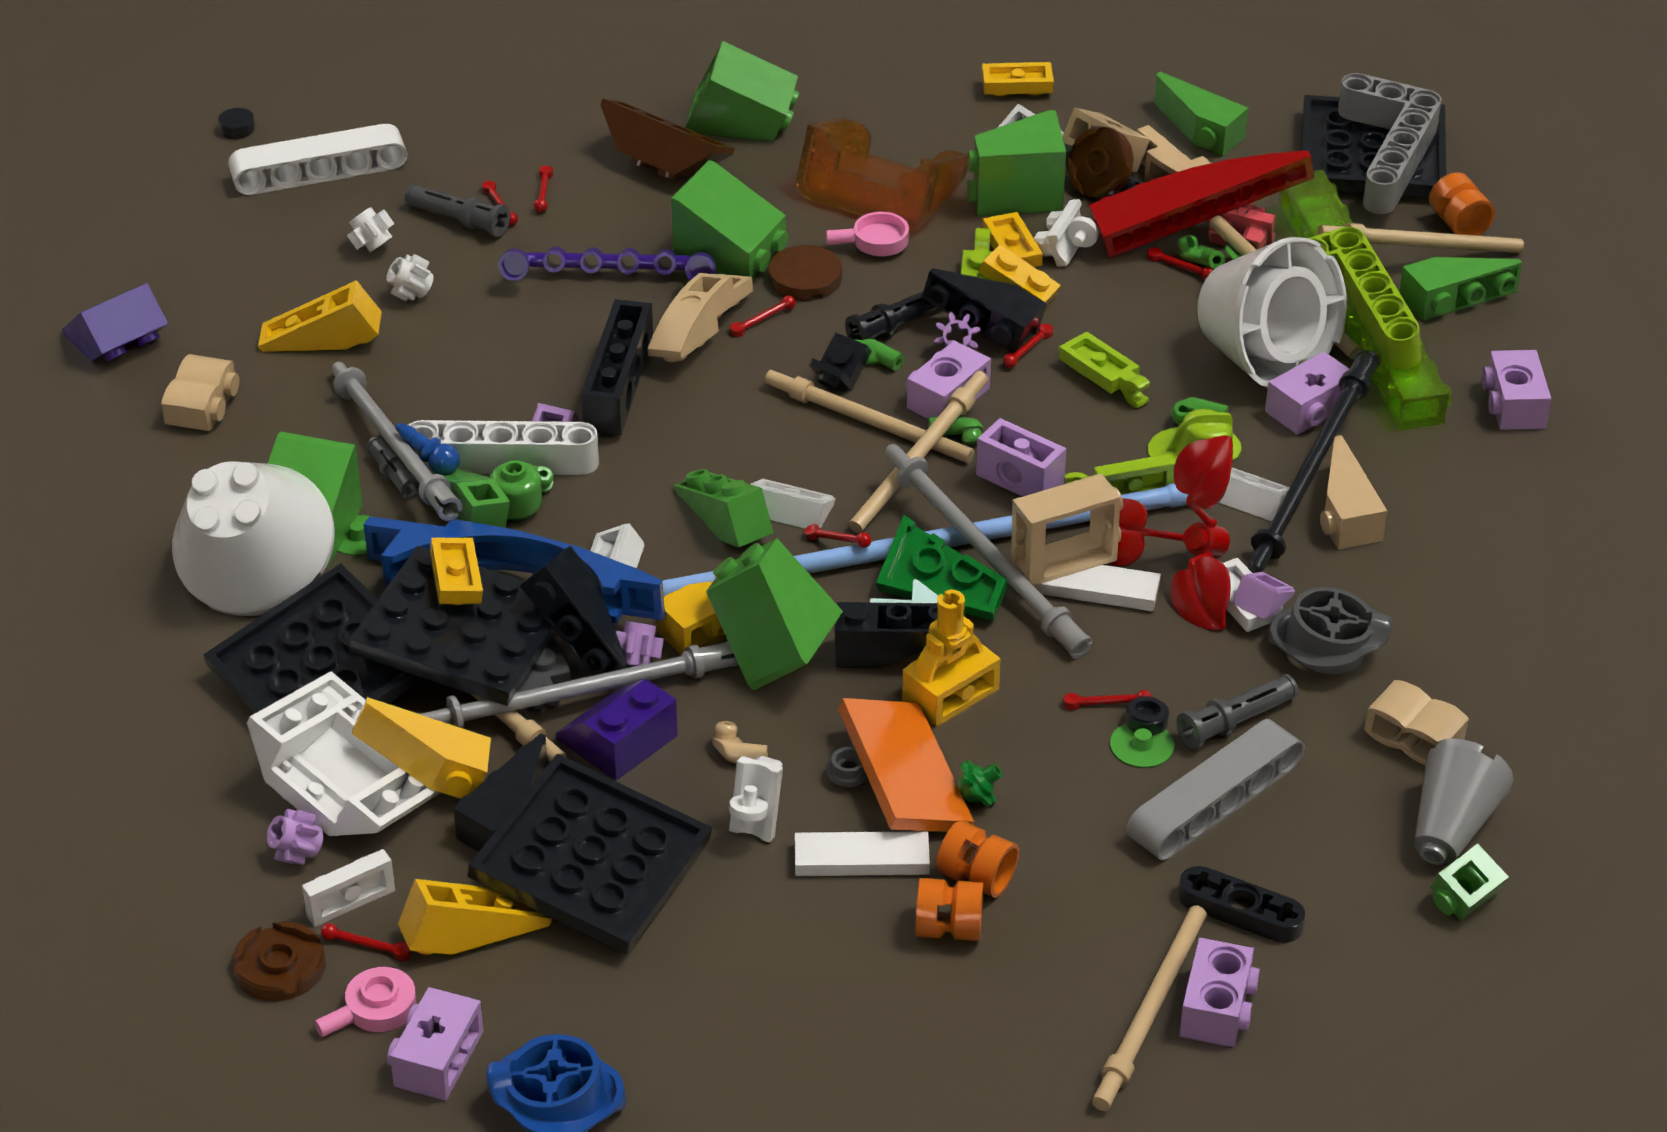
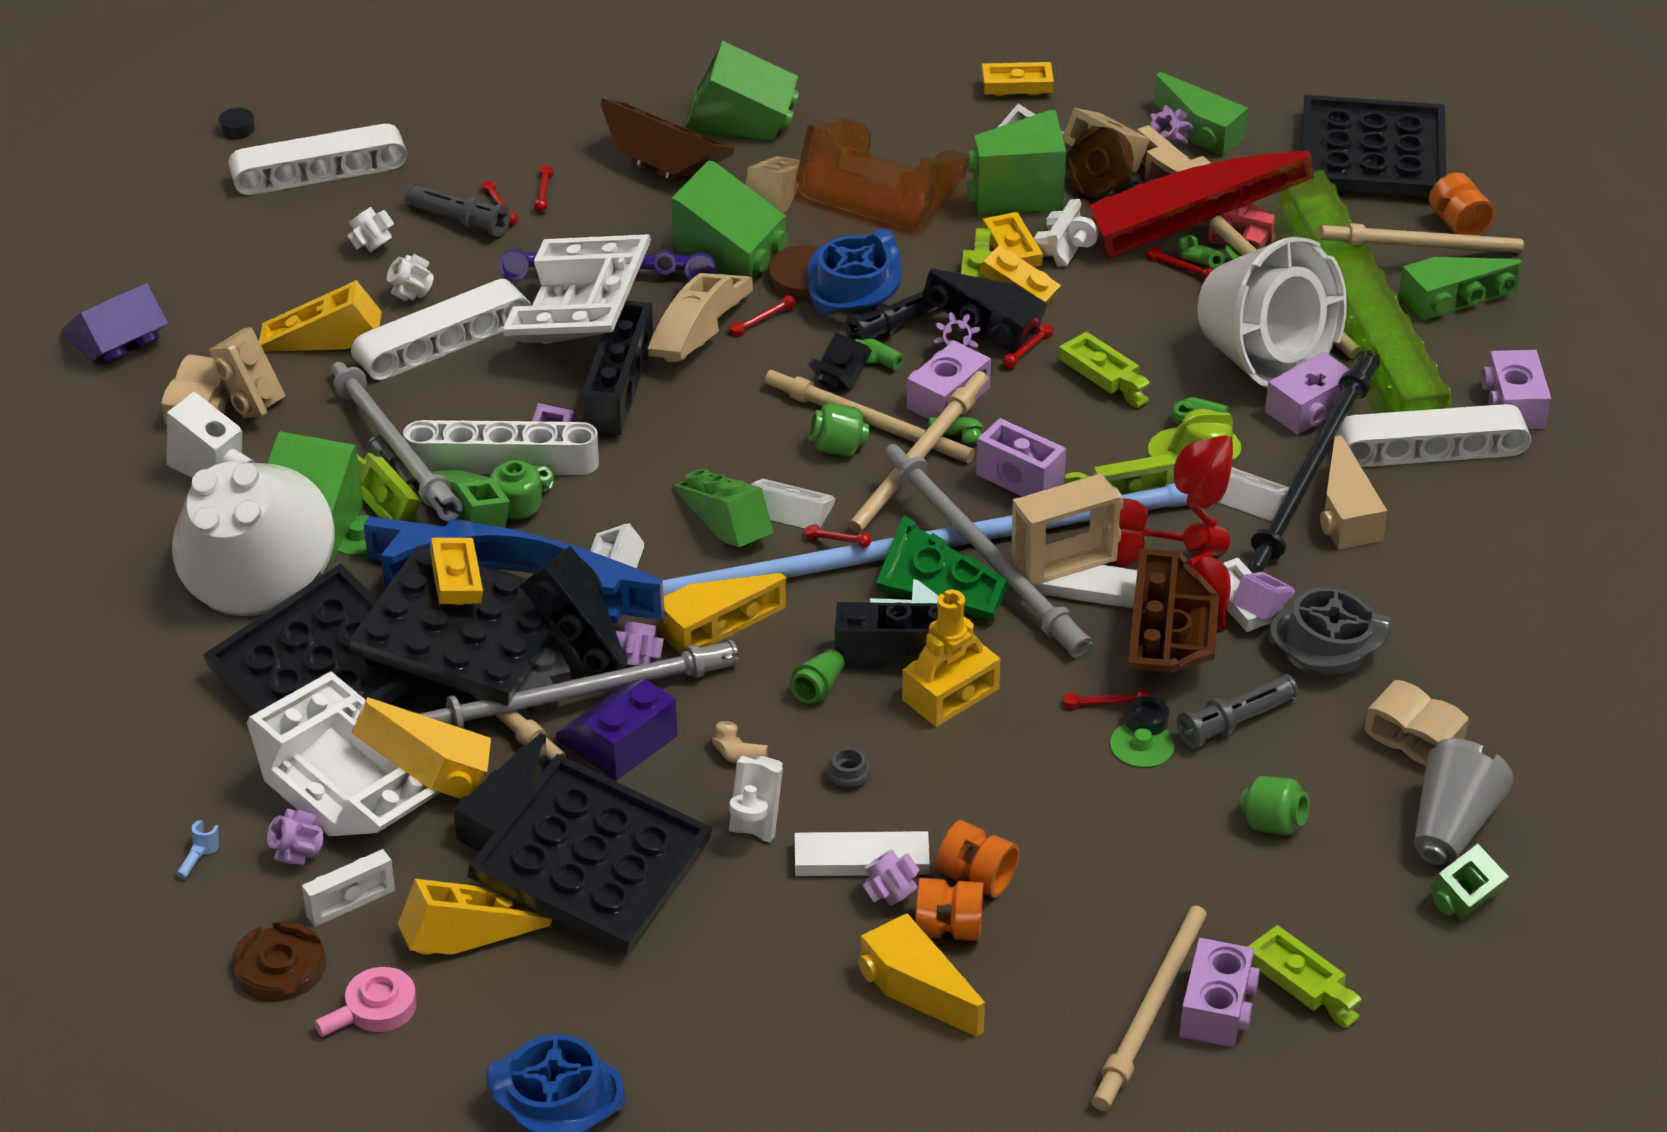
red hinge [320,923,411,961] -> none
lavender brick [387,987,484,1101] -> none
blue bar [395,423,460,475] -> none
bright green slope [706,538,843,691] -> none
bright pink piece [826,212,909,256] -> none
orange tile [838,698,974,832] -> none
green plant [957,760,1003,807] -> none
light grey beam [1126,719,1305,861] -> none
black beam [1178,866,1305,943] -> none
lime beam [1308,227,1422,369] -> none
light grey beam [1338,73,1442,214] -> none
none -> white torso [167,391,255,478]
none -> light blue hand [176,820,219,880]
none -> tan bracket [209,327,286,418]
none -> white beam [351,279,531,381]
none -> lime plate [357,453,422,522]
none -> white slope [502,234,651,344]
none -> tan slope [746,156,810,213]
none -> bright green cone [790,649,845,703]
none -> blue piece [808,228,902,316]
none -> bright green head [809,402,869,457]
none -> yellow slope [858,913,985,1037]
none -> lavender gear [862,849,920,906]
none -> reddish brown wedge [1128,548,1219,674]
none -> lavender gear [1150,105,1193,147]
none -> bright green head [1240,775,1310,836]
none -> lime plate [1248,925,1361,1029]
none -> white beam [1336,404,1531,467]

